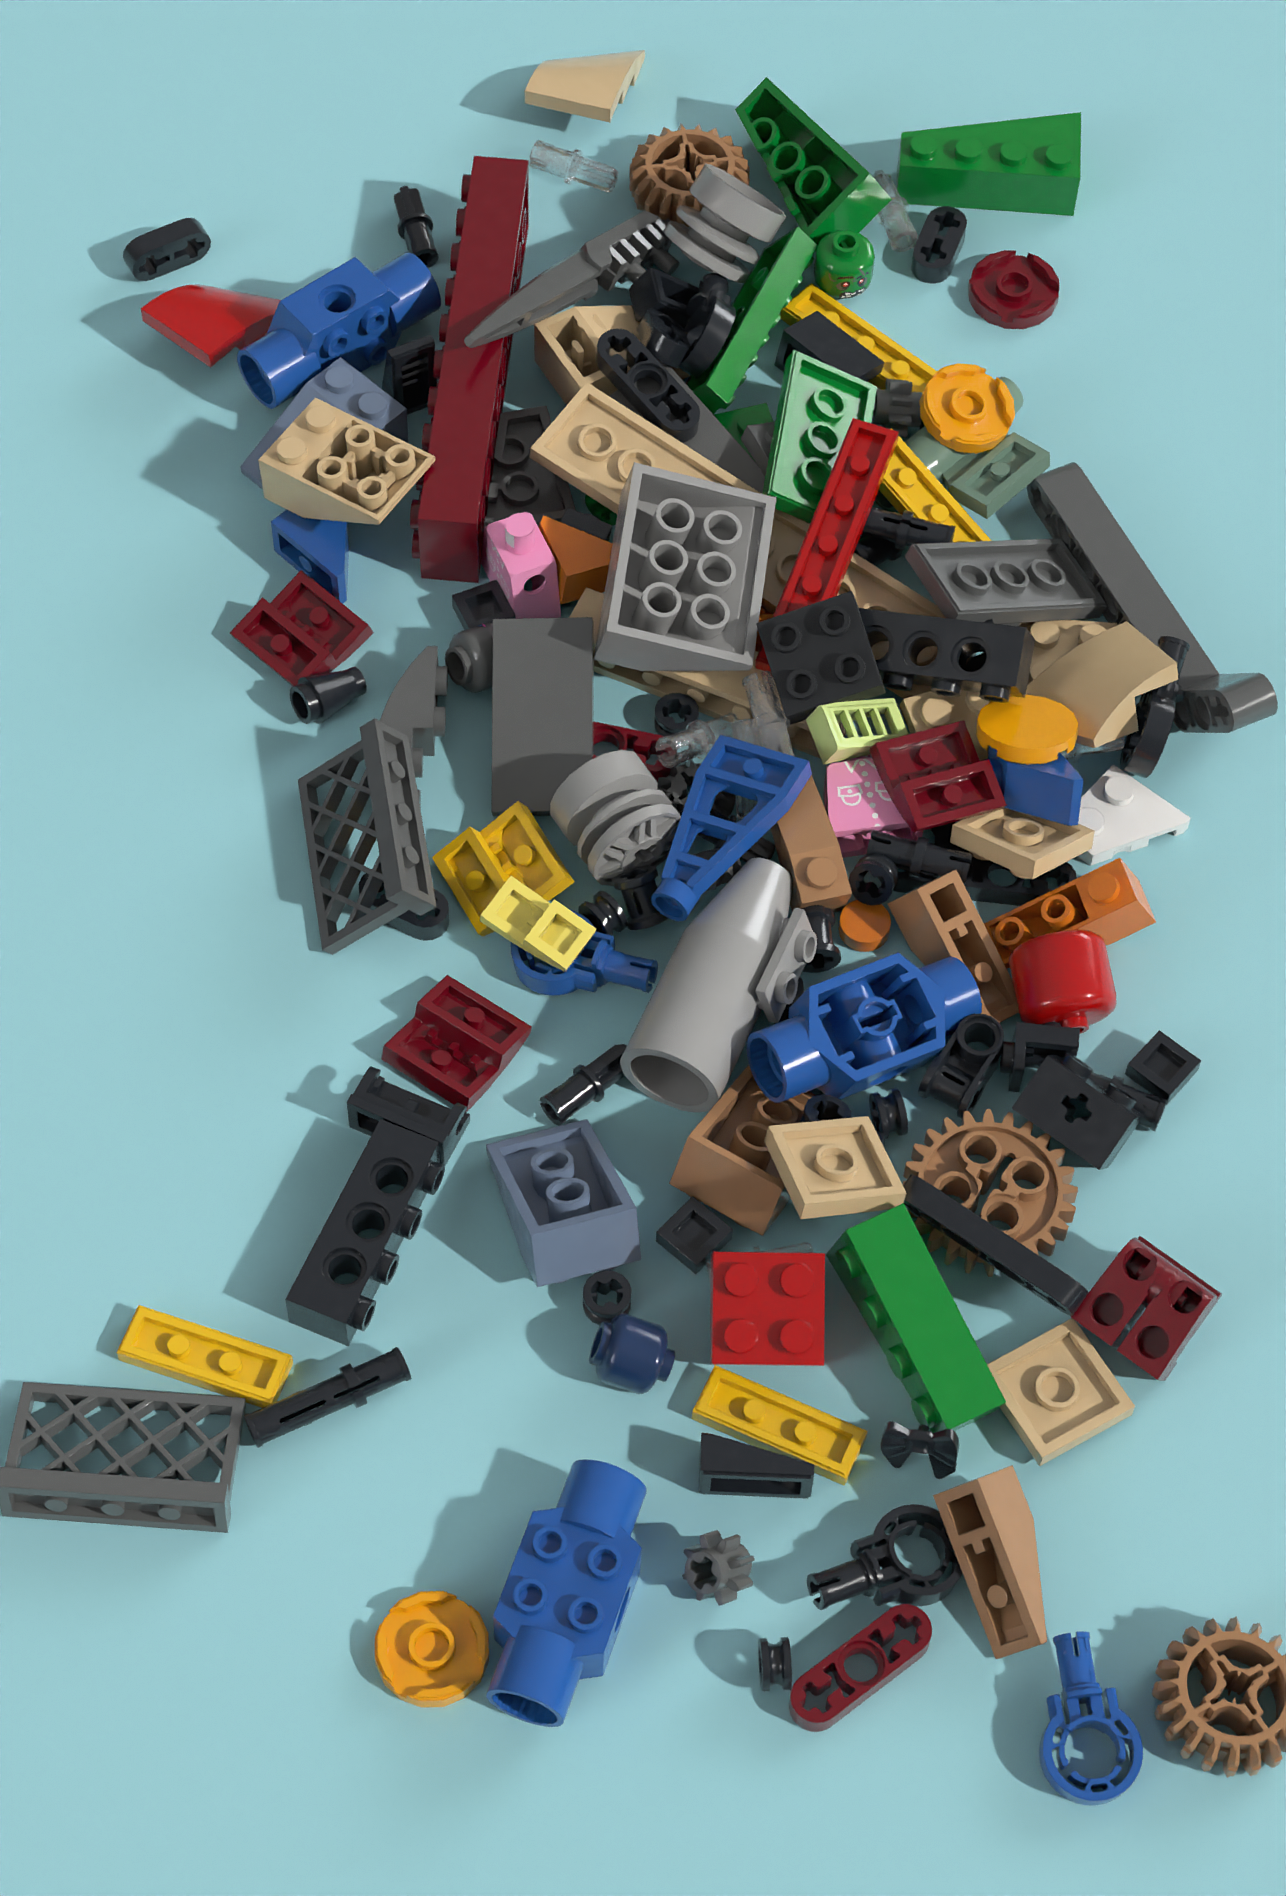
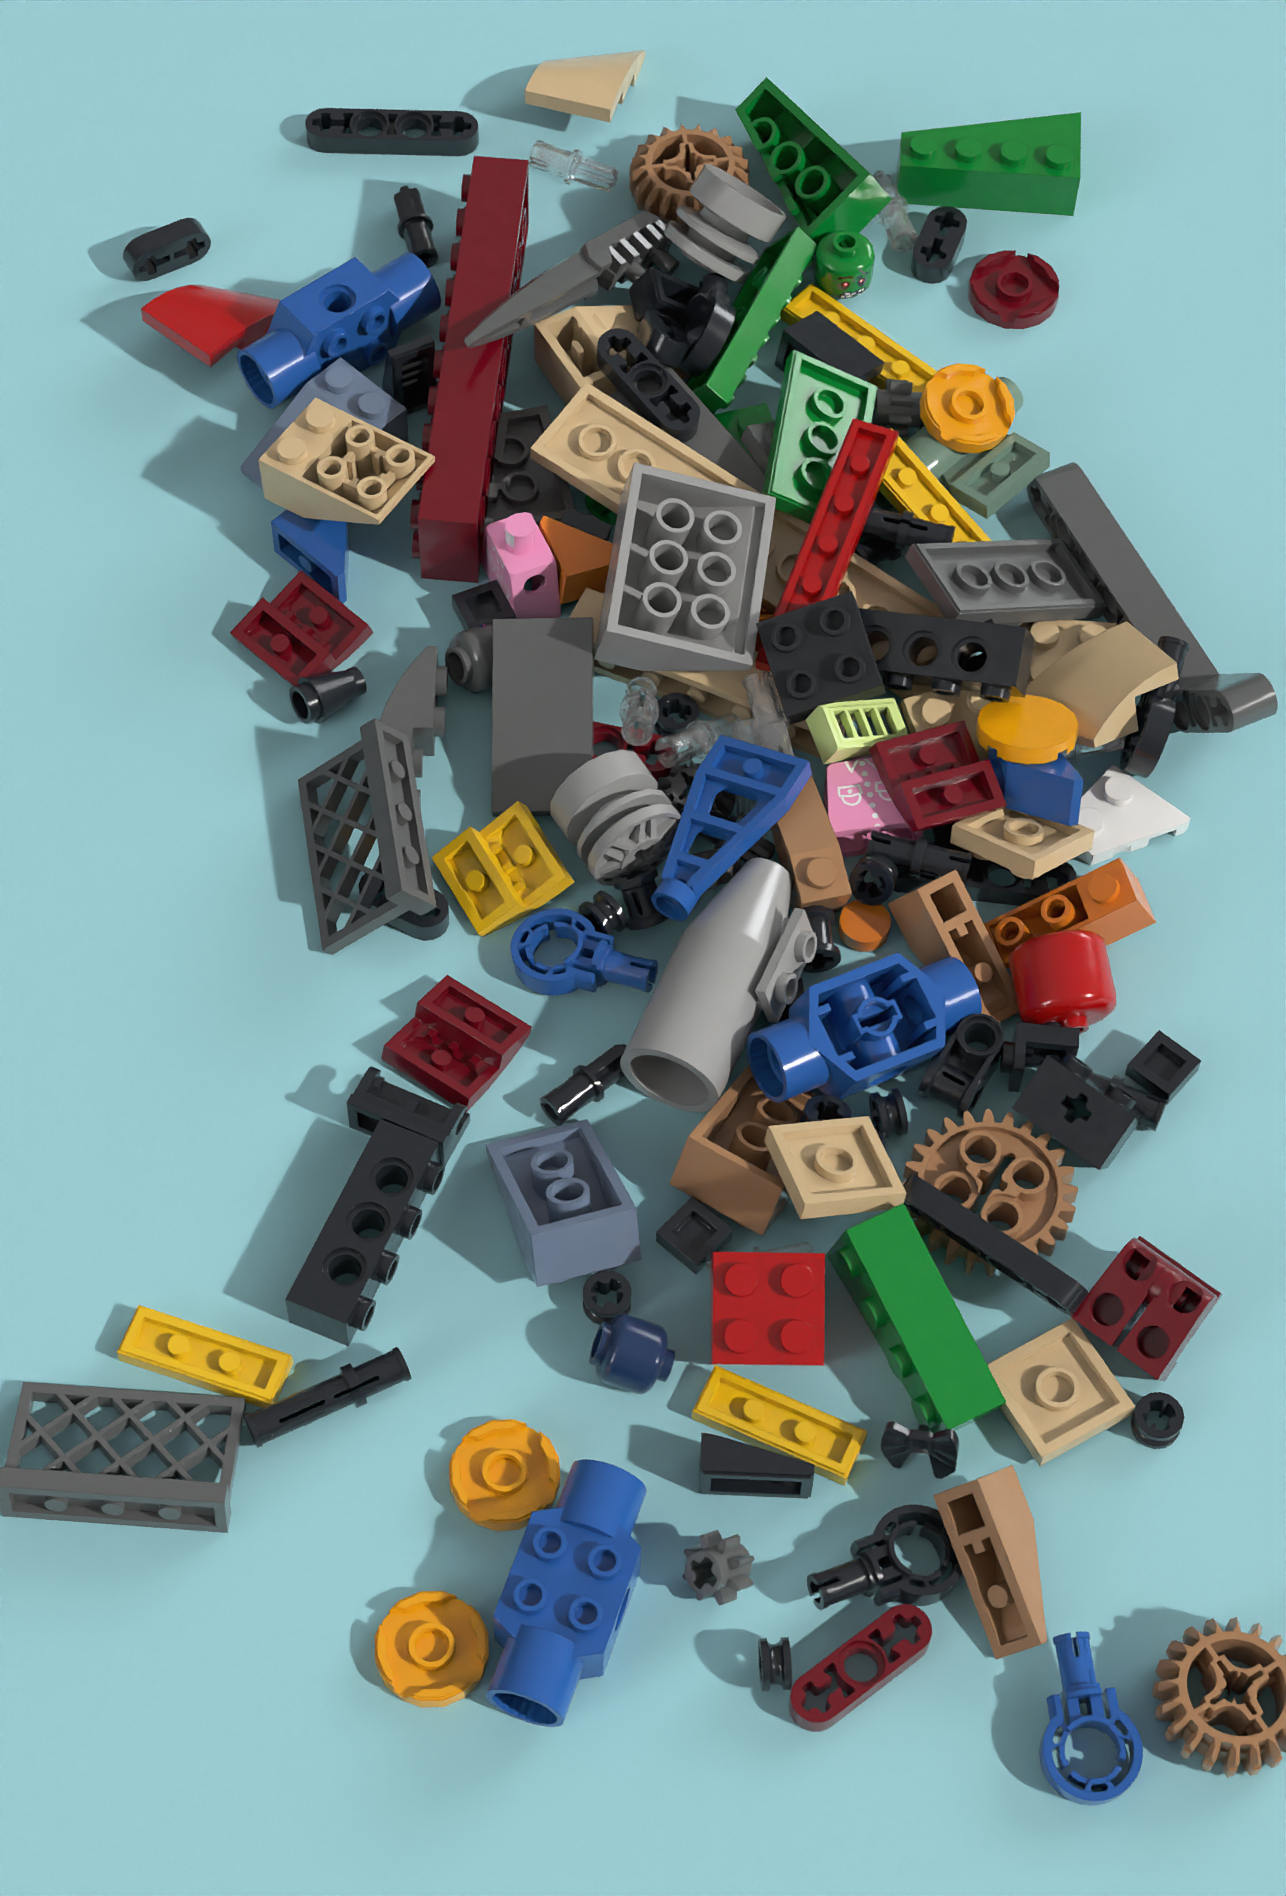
light yellow slope [480,876,596,972] -> none
none -> black beam [305,108,479,156]
none -> light orange tile [449,1419,560,1531]
none -> clear pin [620,676,659,746]
none -> black bush [1130,1392,1184,1449]

